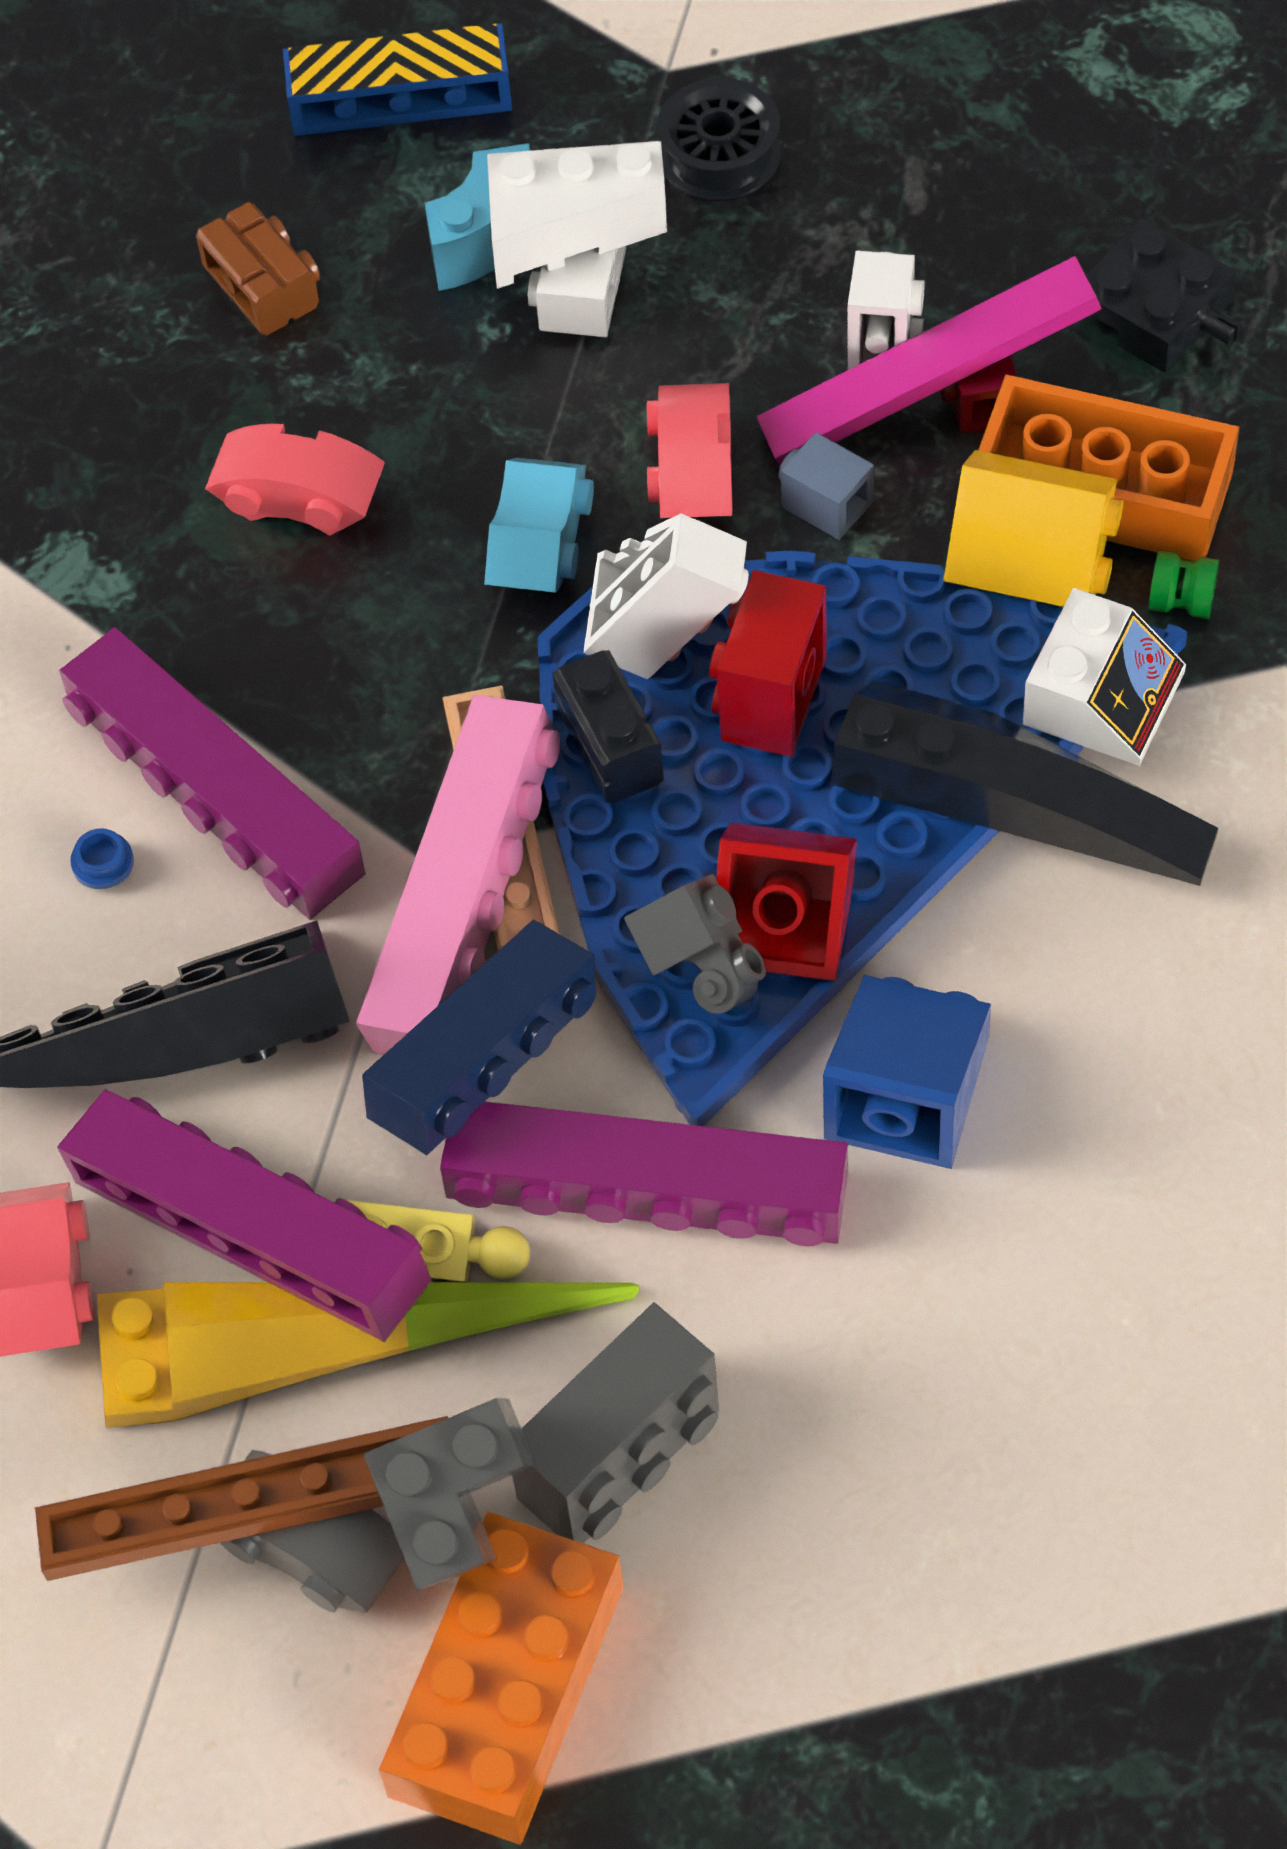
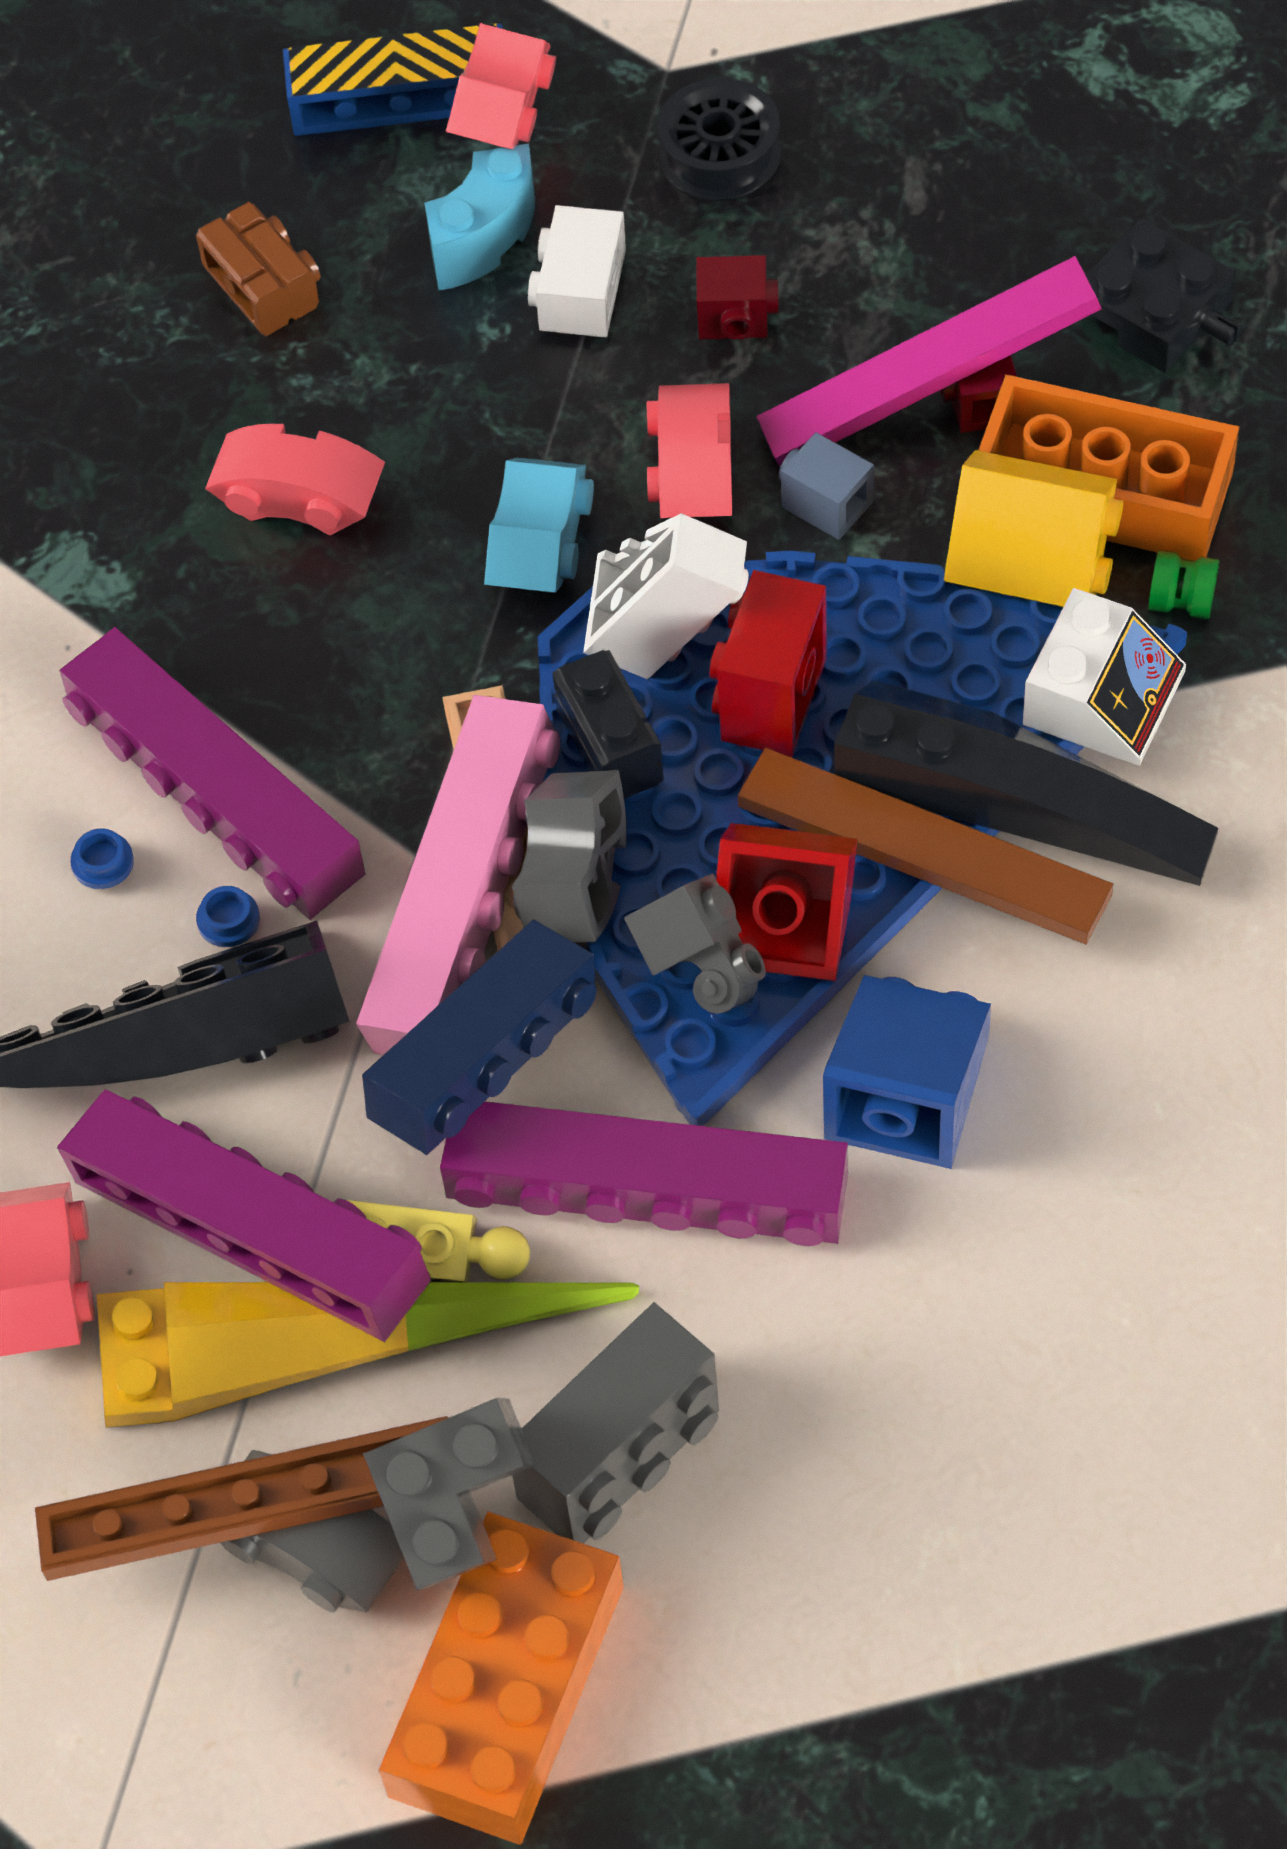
white wedge [487,141,667,289] -> none
white brick [848,251,925,370] -> none
none -> blue plate [196,886,260,947]
none -> coral brick [446,23,556,149]
none -> dark grey brick [512,770,626,942]
none -> dark red brick [696,255,778,340]
none -> dark orange tile [738,747,1114,945]

